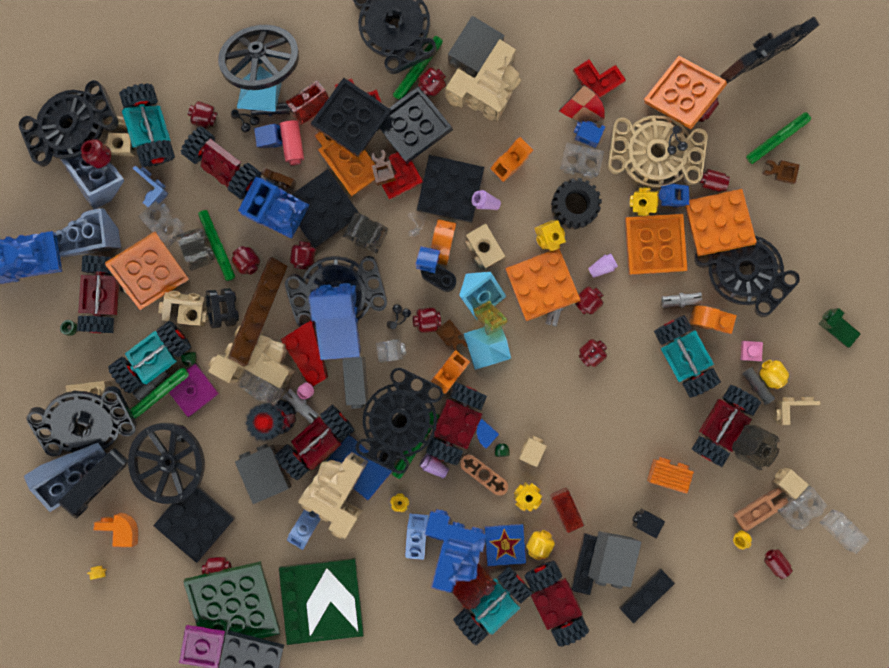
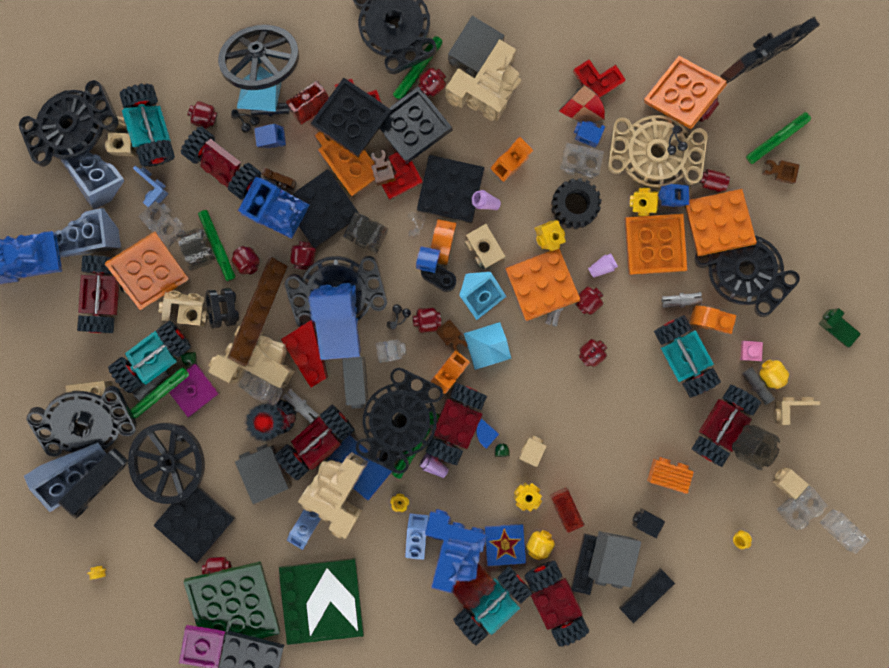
dark green hinge [60,320,77,336] -> none
dark red head [81,139,112,168] -> none
orange brick [94,513,138,547] -> none
coral brick [280,120,304,166] -> none
bright pink hinge [297,383,314,399] -> none
nougat beam [460,454,508,496] -> none
clear yellow slope [473,301,508,336] -> none
nougat hinge [733,488,788,532] -> none
dark red brick [764,549,793,579] -> none

